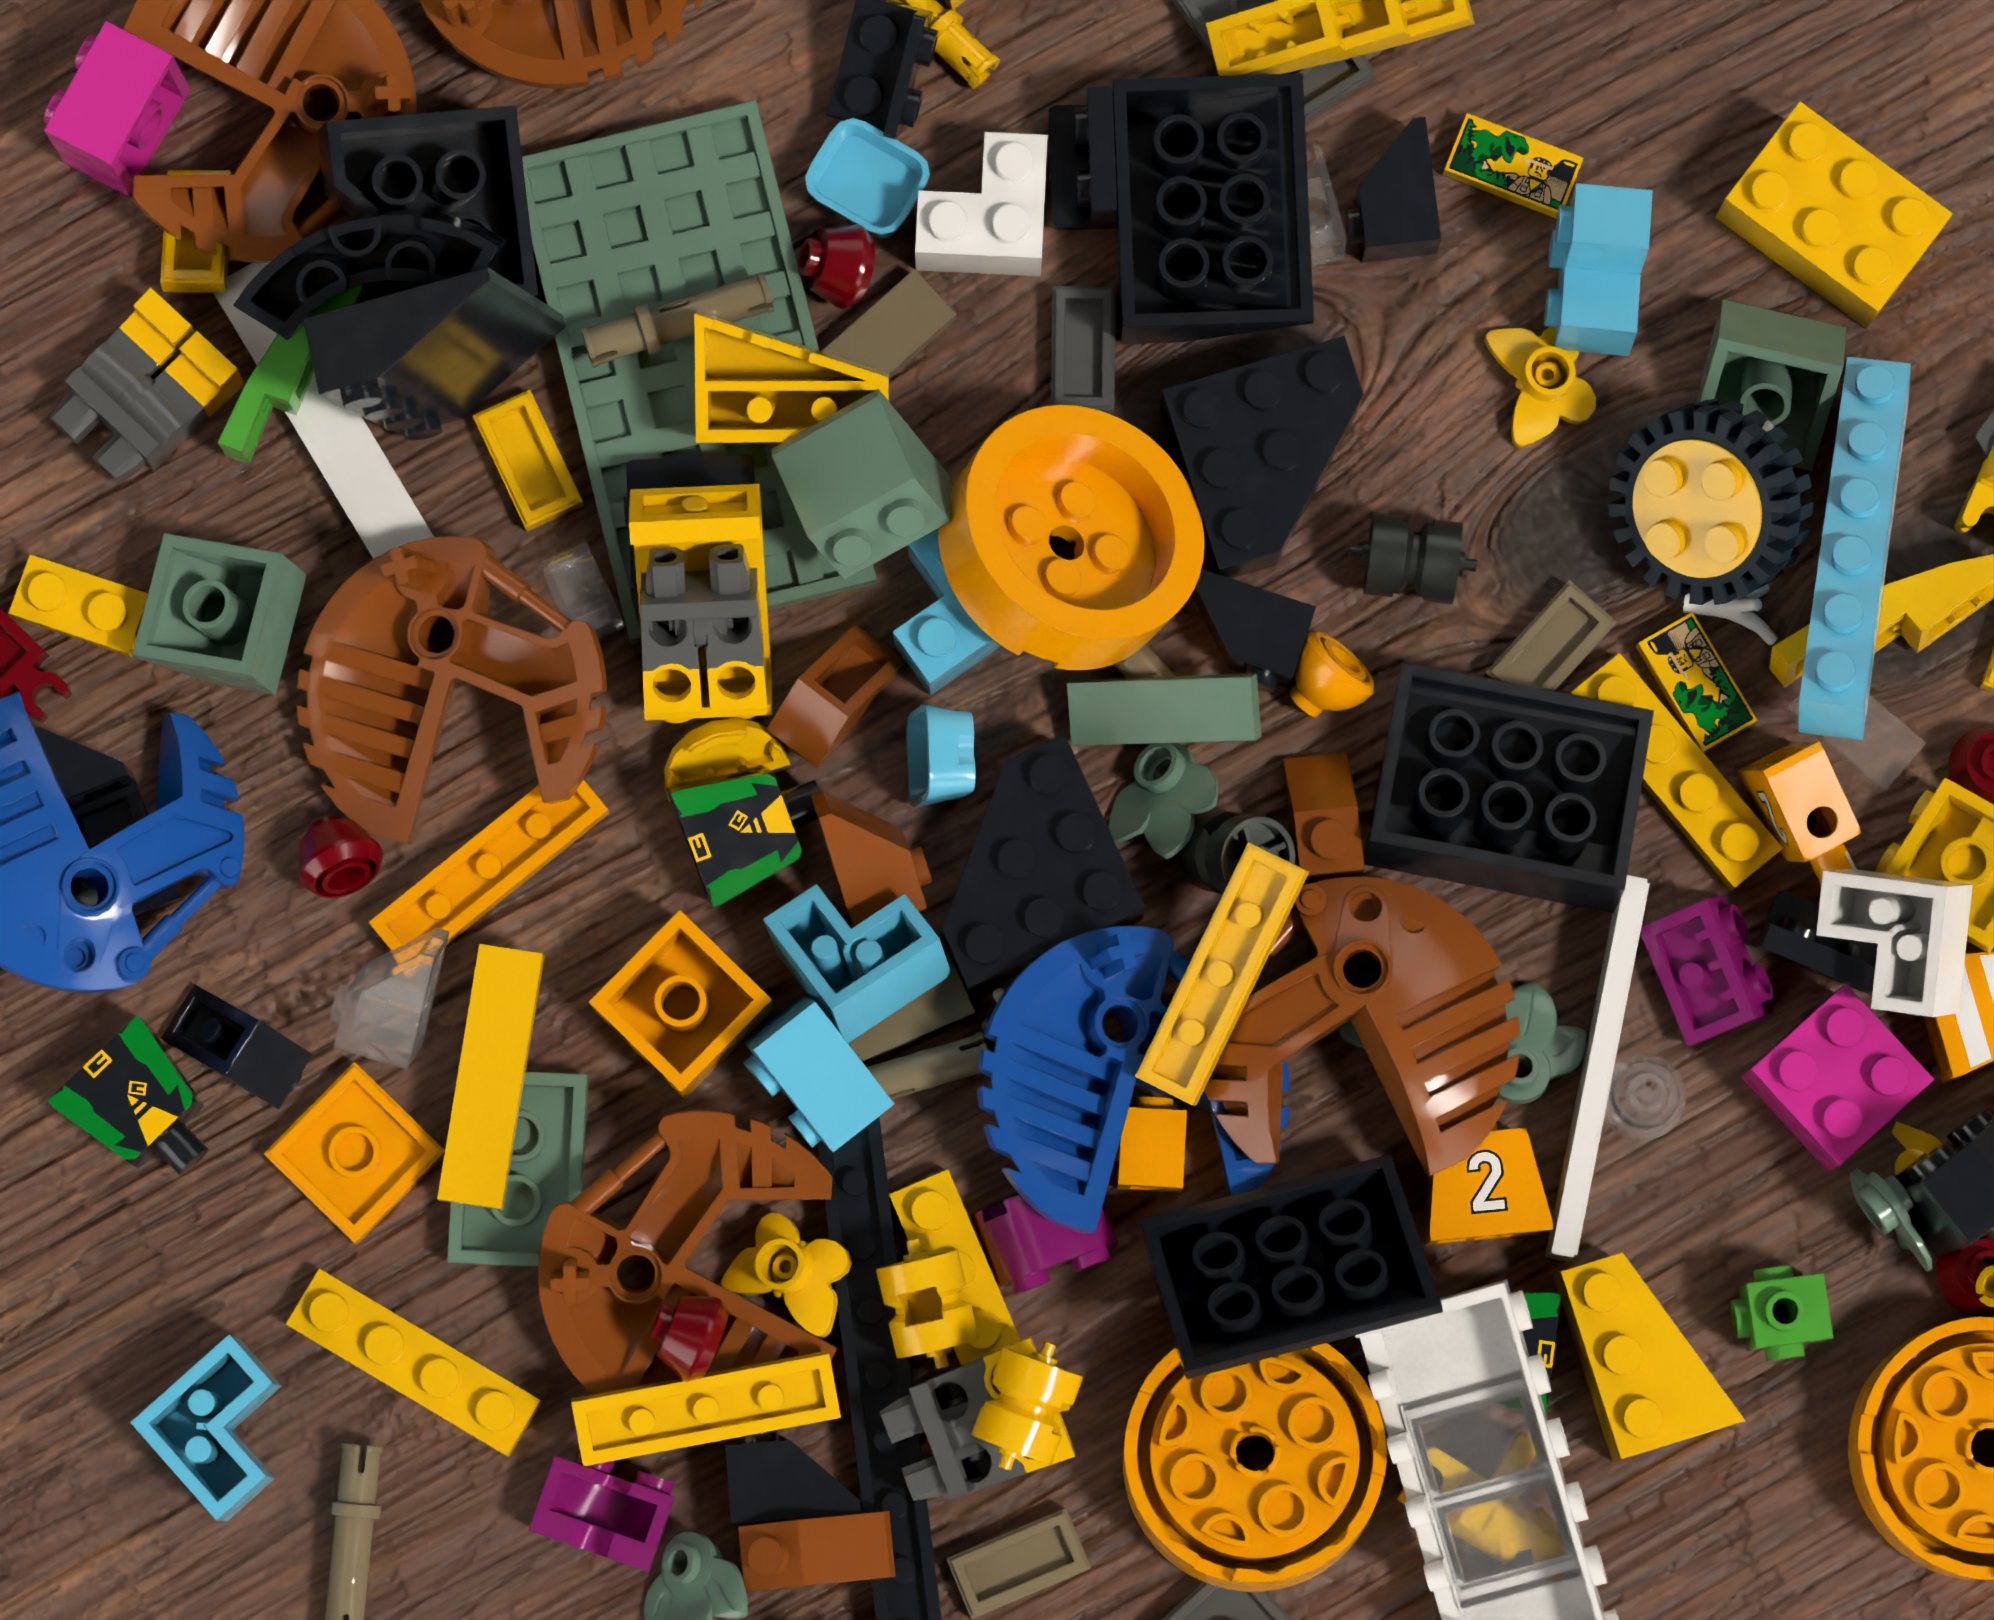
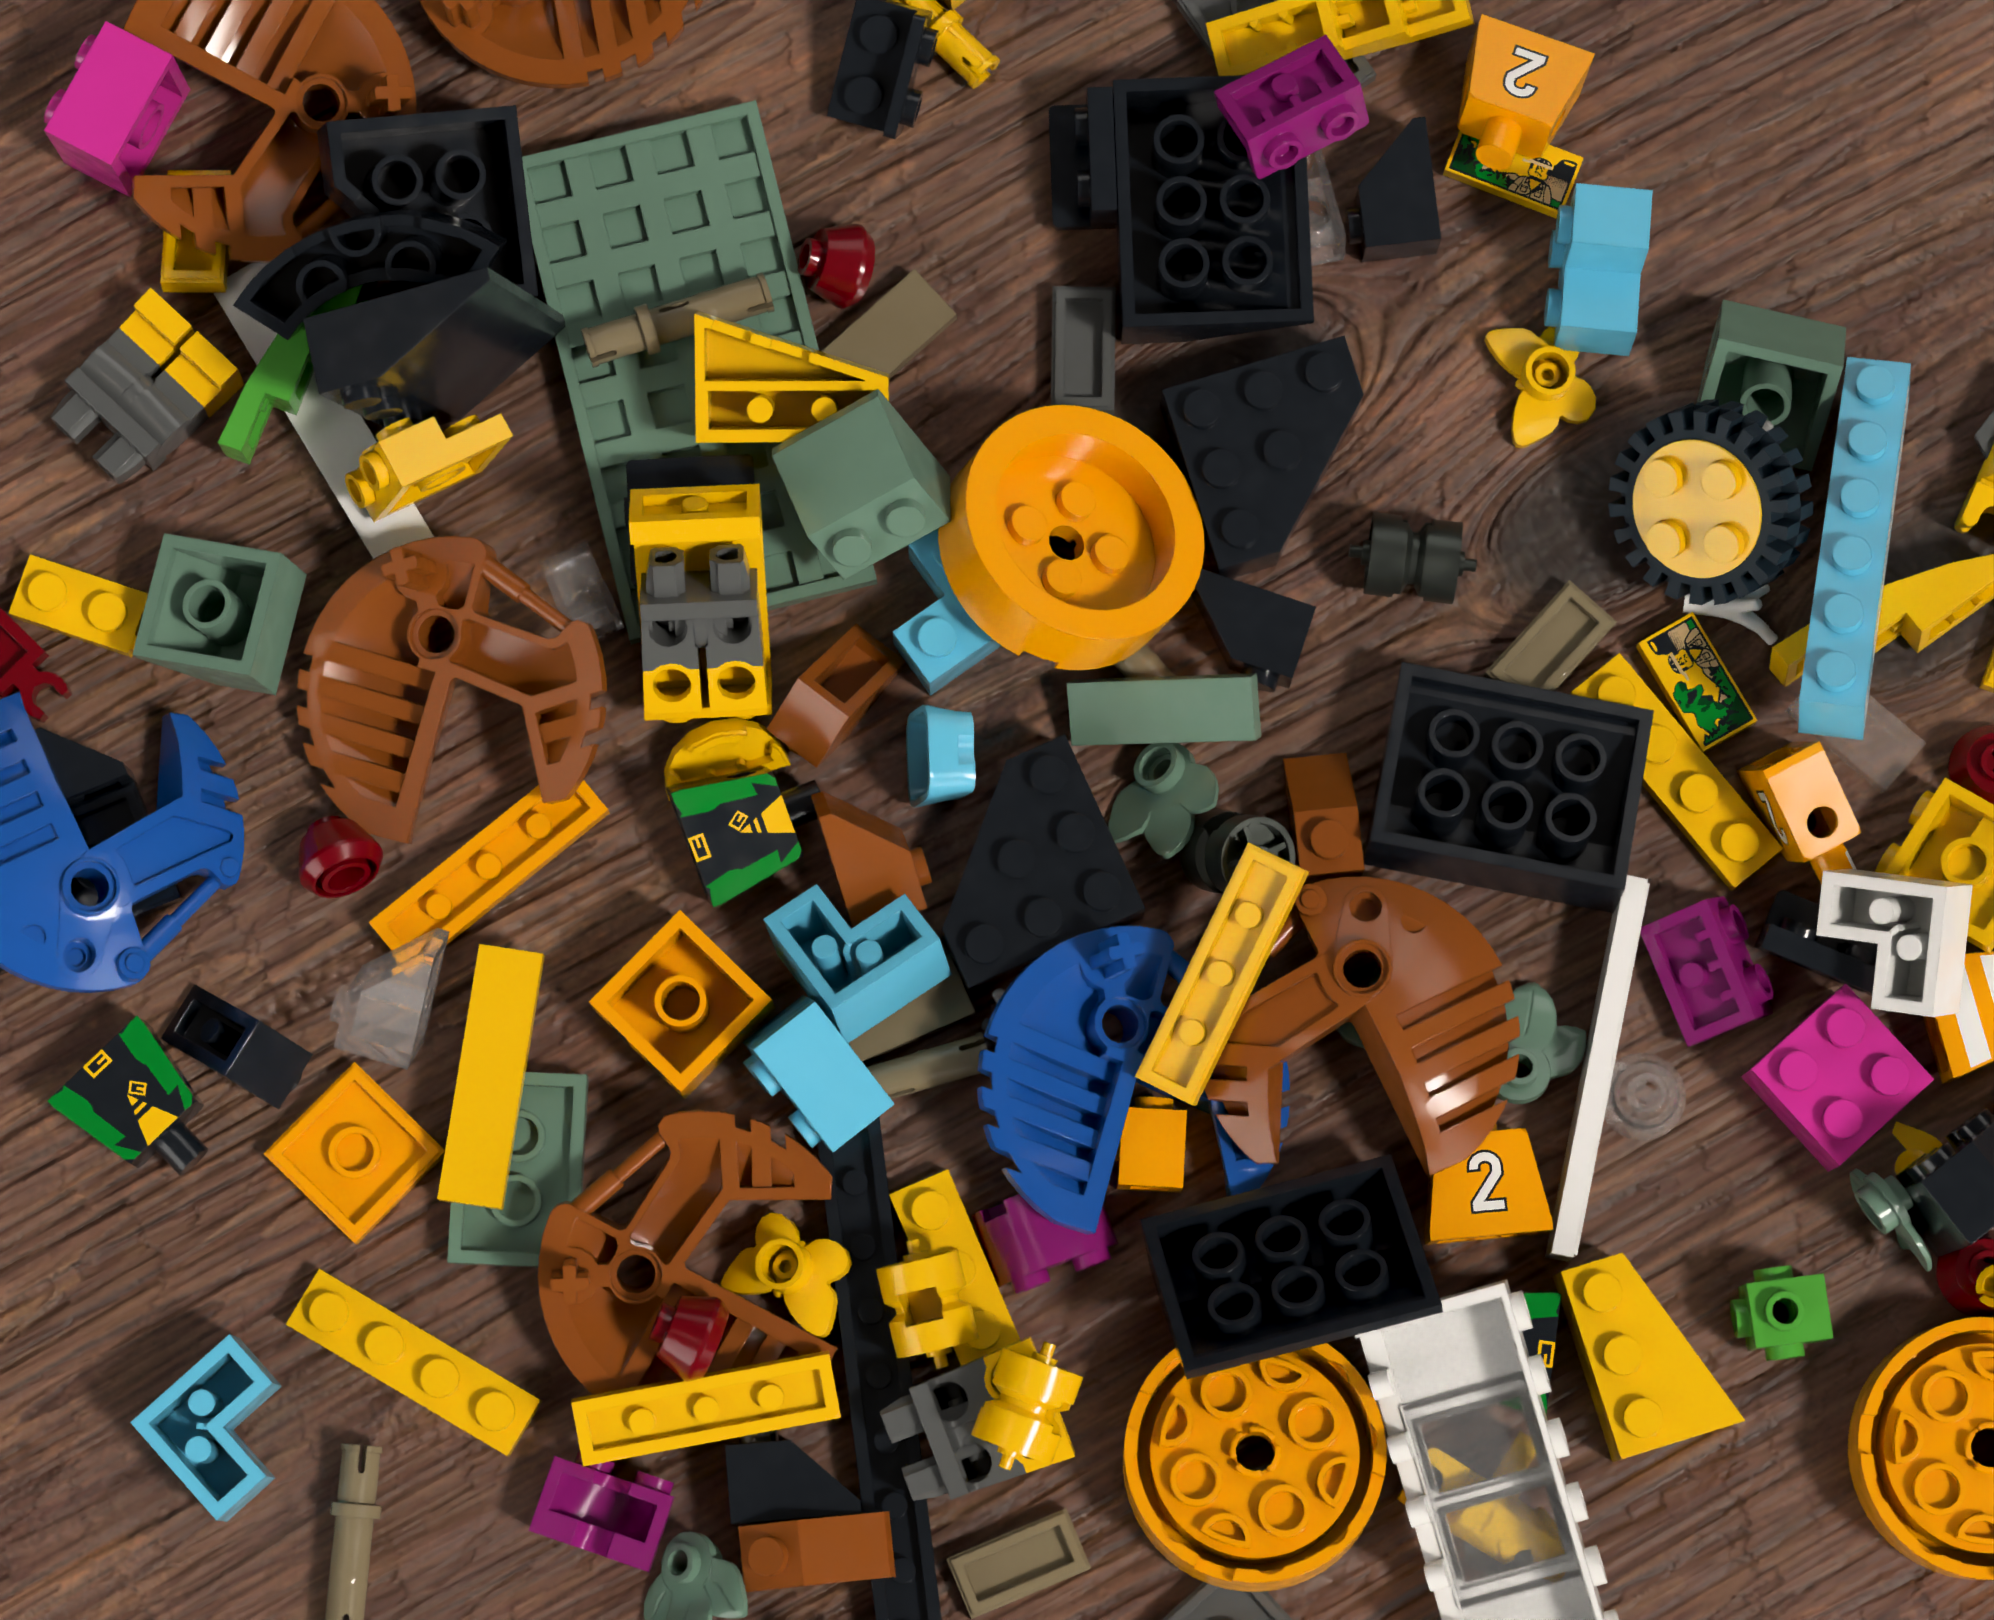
yellow tile [473,389,584,532] -> none
medium azure piece [805,118,930,238] -> none
white brick [915,132,1048,276] -> none
light orange brick [1289,632,1375,718] -> none
yellow brick [1715,101,1953,329] -> none
none -> yellow plate [345,413,513,522]
none -> magenta bracket [1214,35,1369,179]
none -> light orange torso [1457,14,1595,170]

